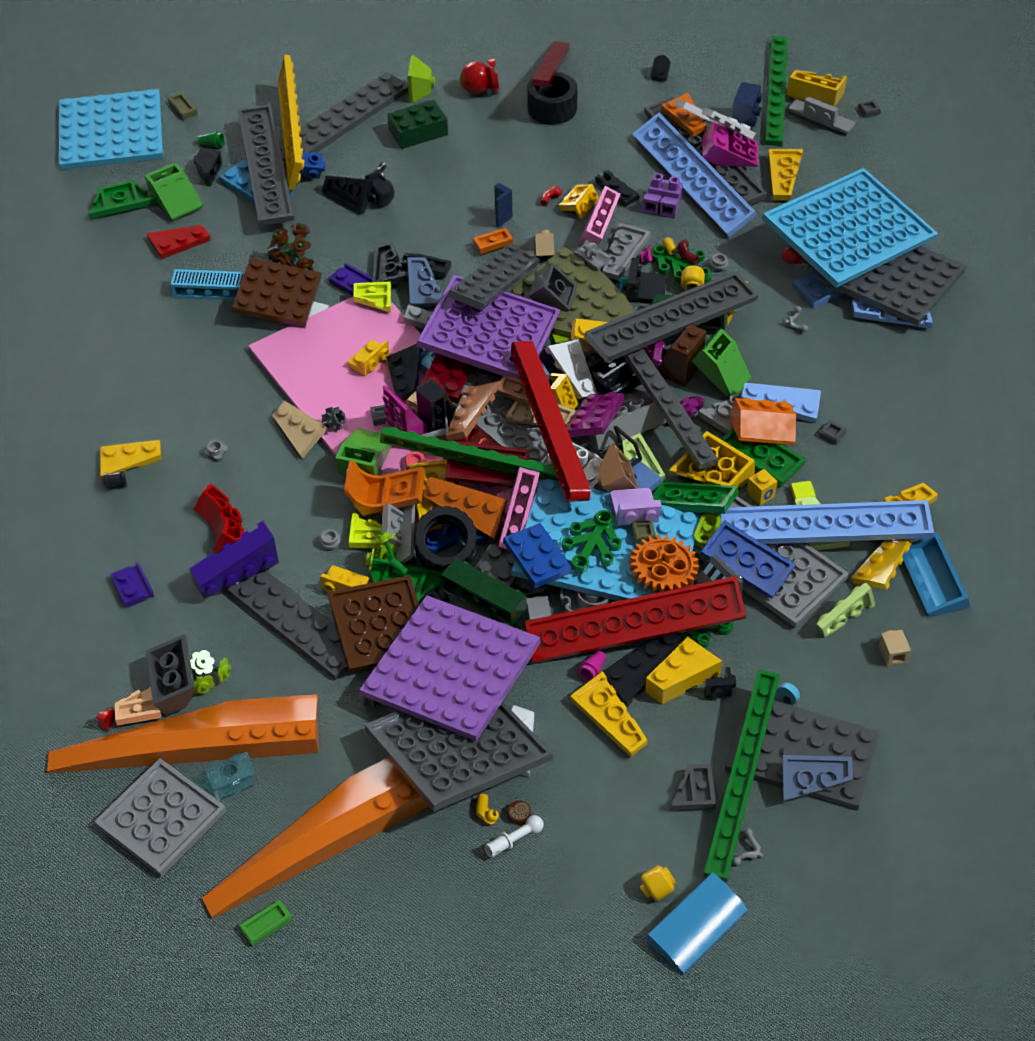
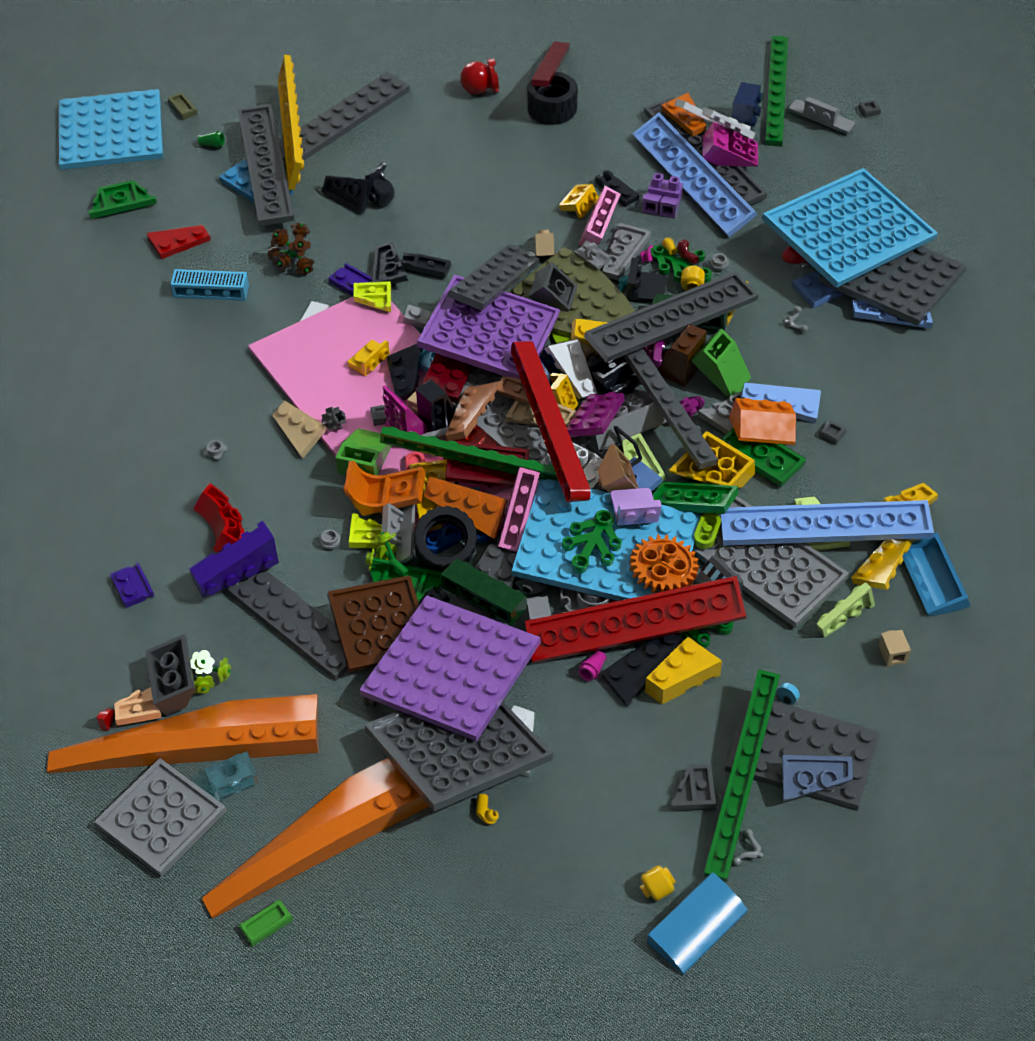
yellow wing [101,440,162,481] -> none
black bush [103,469,127,490] -> none
bright green slope [145,162,203,220] -> none
black slope [194,148,223,187] -> none
reddish brown plate [232,257,322,328] -> none
blue brick [300,152,325,178] -> none
yellow bracket [320,565,370,592] -> none
dark green brick [387,99,448,149] -> none
sand blue wing [407,257,442,308] -> none
lime slope [408,55,435,103] -> none
orange plate [473,228,513,254] -> none
white pin [484,815,544,858] -> none
dark blue panel [494,183,513,227] -> none
blue plate [503,523,572,588] -> none
reddish brown tile [508,800,531,825] -> none
red arm [540,186,562,206] -> none
yellow wing [570,671,648,757] -> none
olive tile [631,521,656,543] -> none
black plate [651,55,671,80] -> none
blue plate [701,520,796,599] -> none
black bracket [704,667,736,699] -> none
yellow brick [746,469,777,506] -> none
yellow wing [768,149,803,201] -> none
yellow wedge [786,70,848,107] -> none
neon yellow tile [790,481,816,500] -> none

